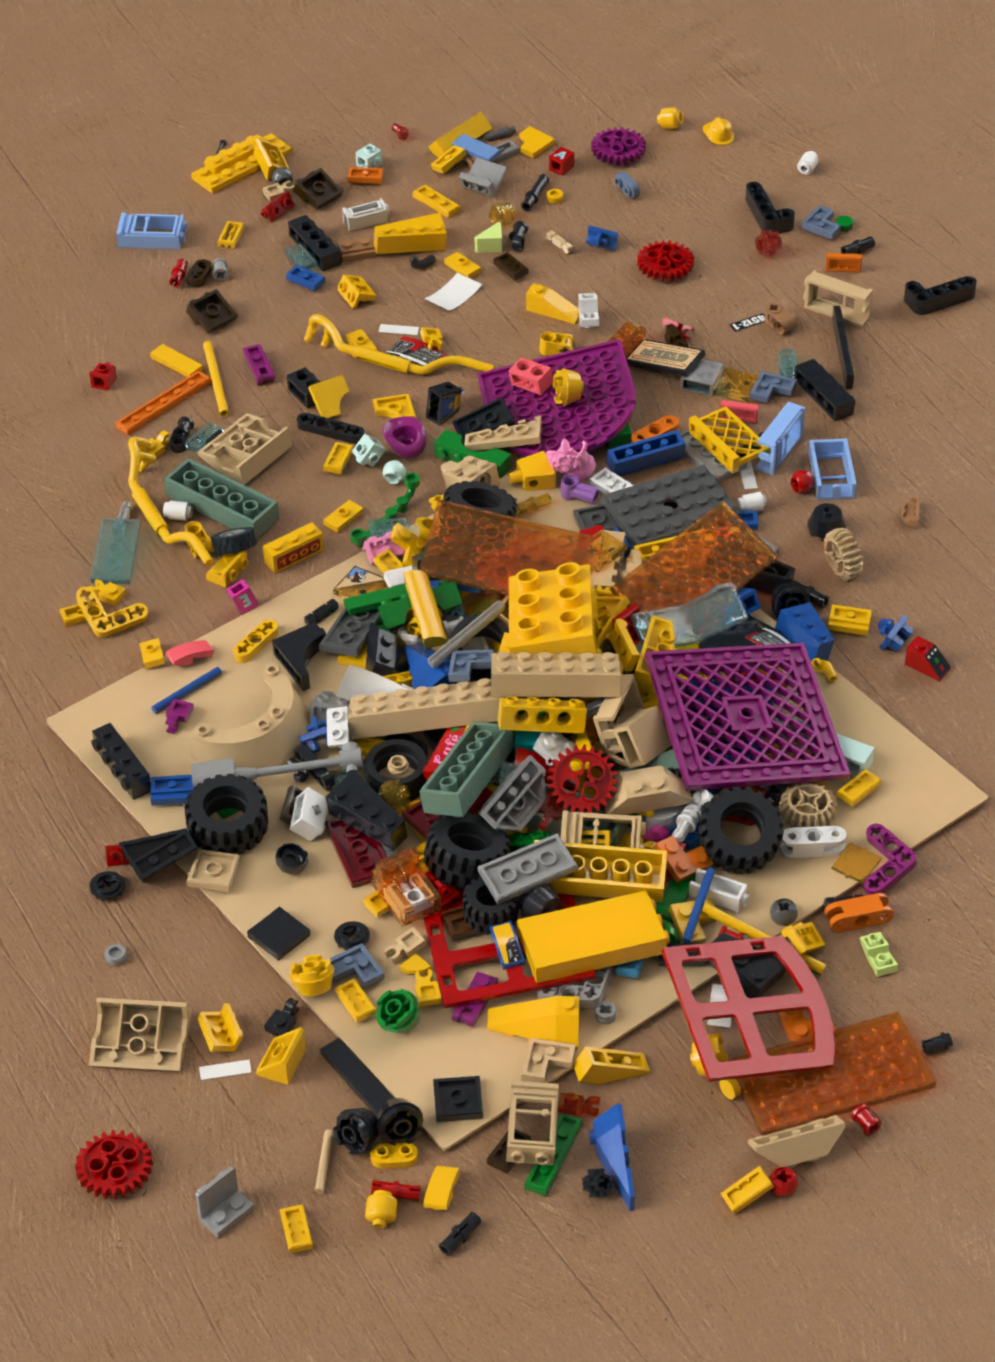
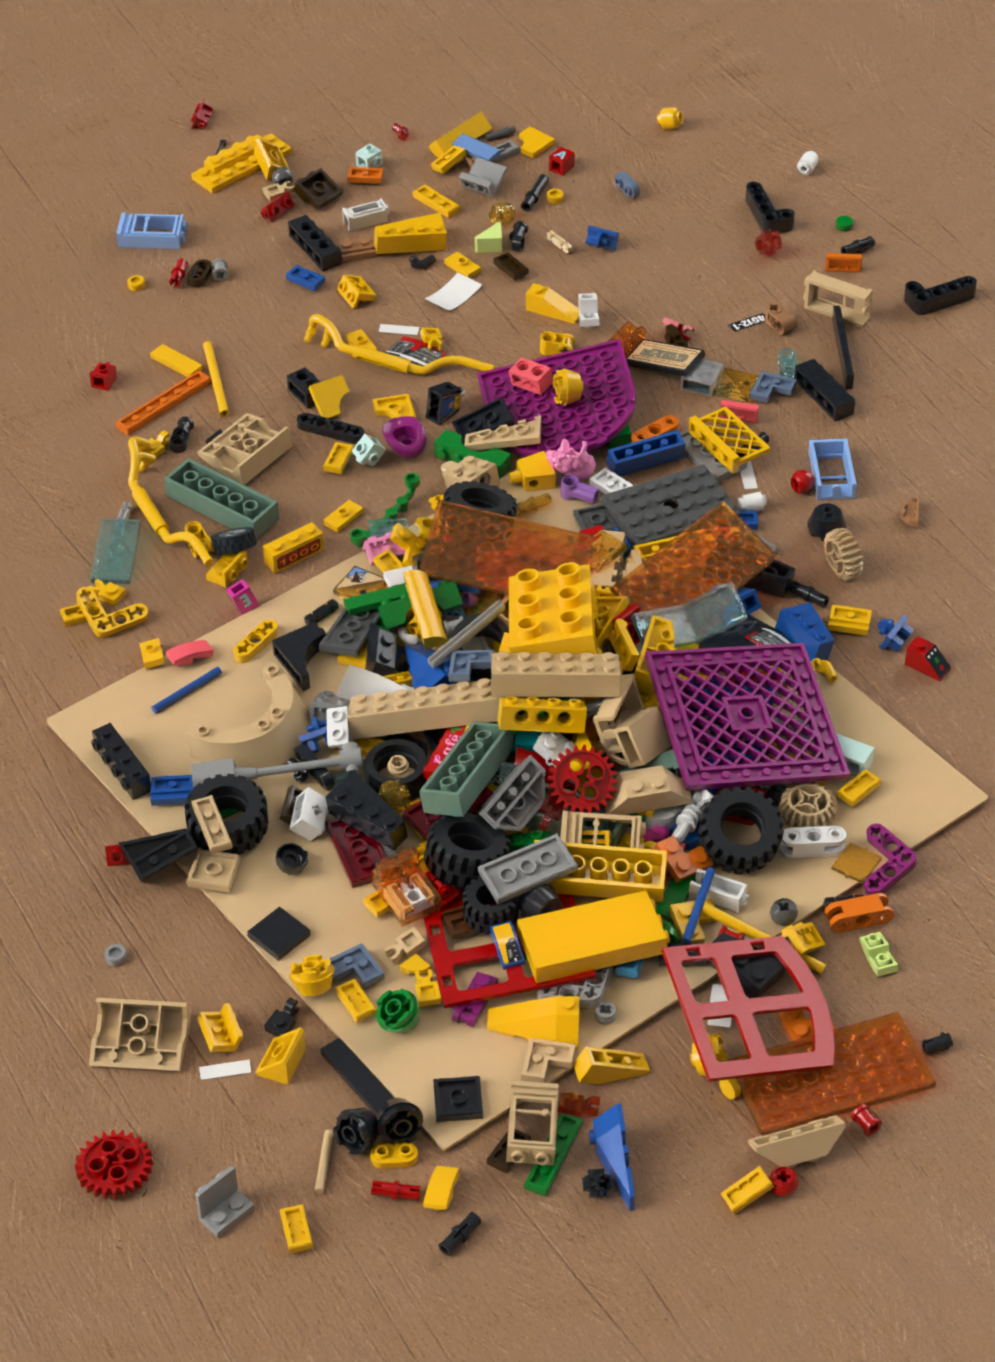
black gear [89,871,125,901] -> none
white brick [163,500,193,521] -> none
magenta plate [165,699,194,734] -> none
clear light blue plate [185,422,224,453] -> none
dark brown plate [186,289,238,334] -> none
yellow tile [217,221,244,249] -> none
magenta plate [243,344,275,385] -> none
clear light blue plate [285,244,317,270] -> none
black gear [334,921,370,951] -> none
yellow head [365,1190,398,1228] -> none
light aqua piece [382,460,406,484] -> none
magenta gear [591,127,646,165] -> none
red gear [637,240,694,282] -> none
yellow piece [702,117,735,145] -> none
light blue door [756,401,805,475] -> none
black cone [771,583,810,618] -> none
sand blue plate [801,205,841,240] -> none
none -> yellow tile [127,275,146,291]
none -> red hinge [191,98,213,129]
none -> tan tile [191,795,233,854]
none -> medium lavender hinge [461,591,478,608]

